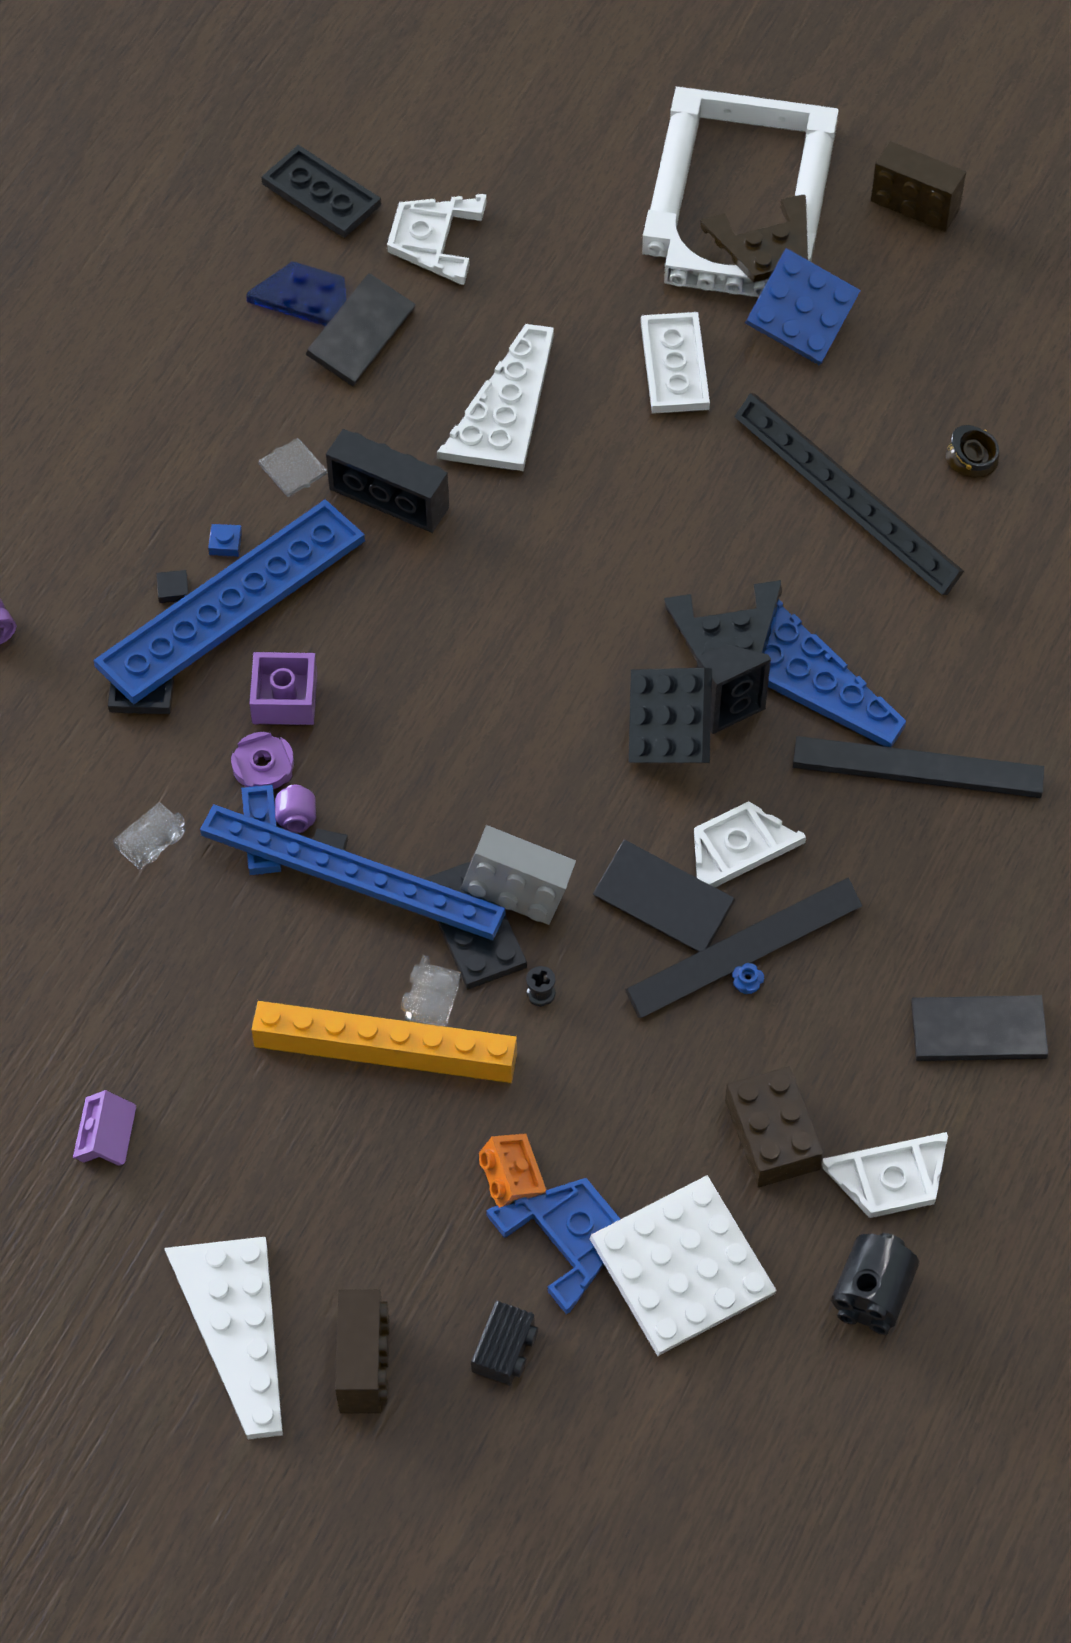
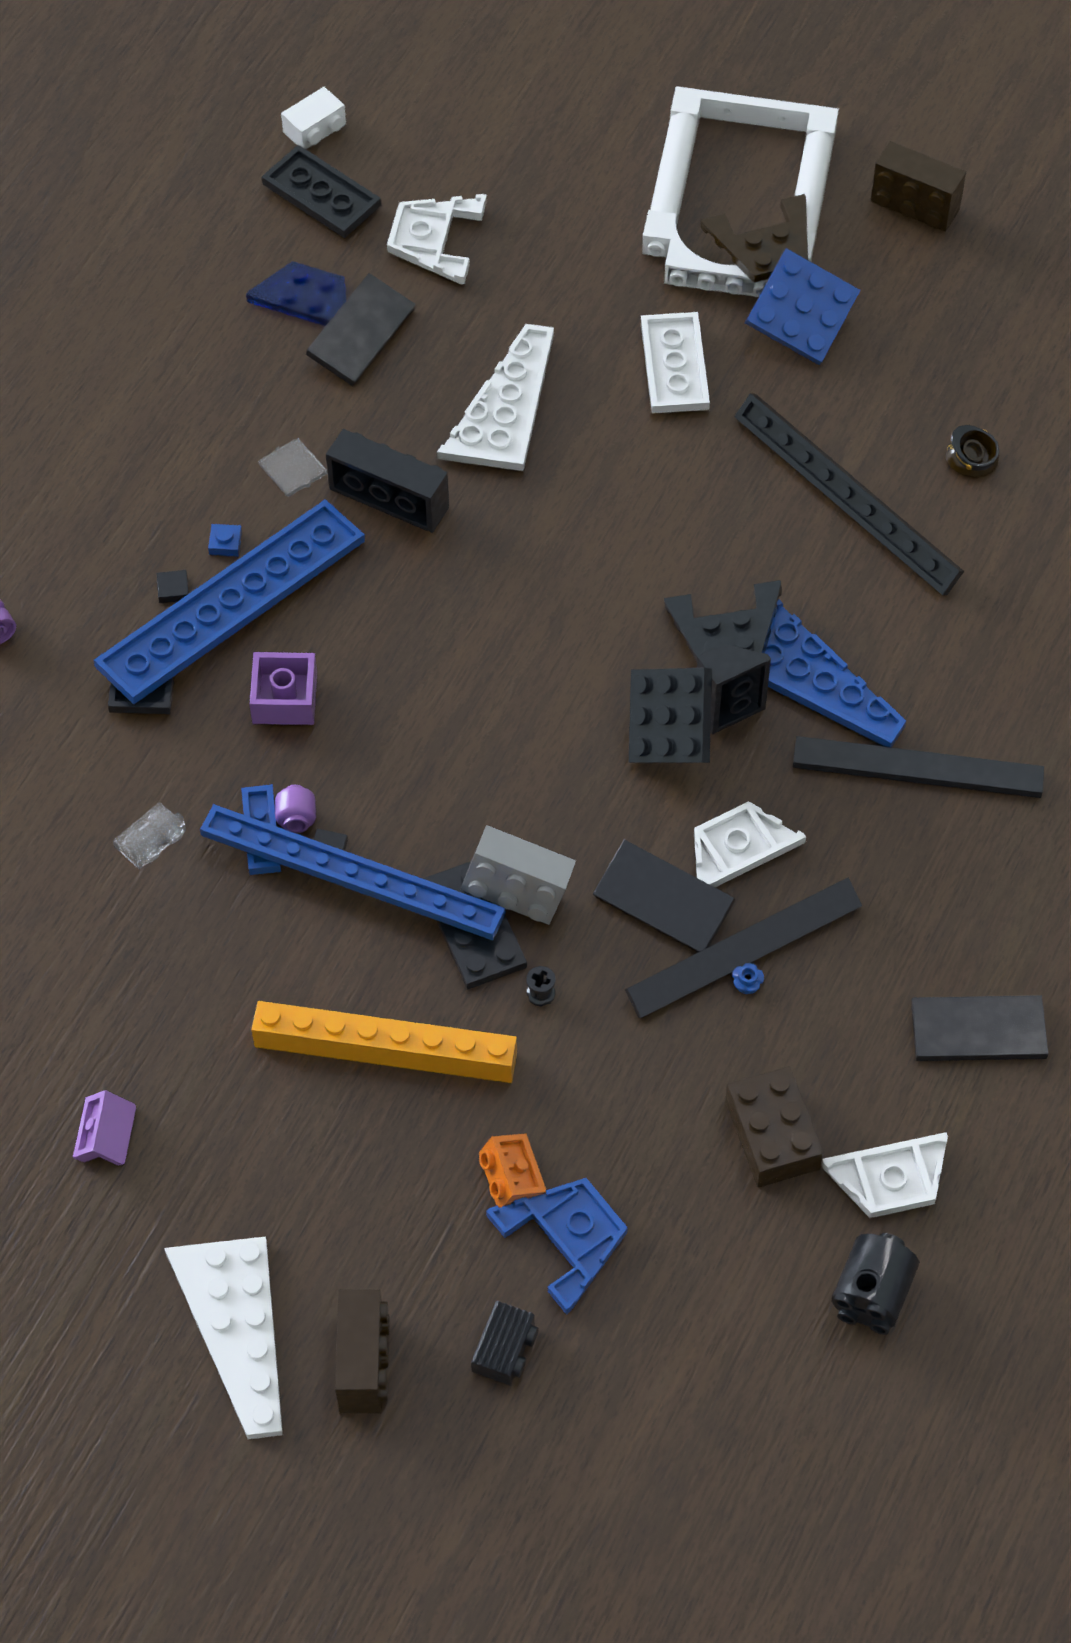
medium lavender plate [231,732,294,789] -> none
clear bracket [401,955,461,1027] -> none
white plate [590,1175,777,1356] -> none
none -> white brick [281,87,346,149]

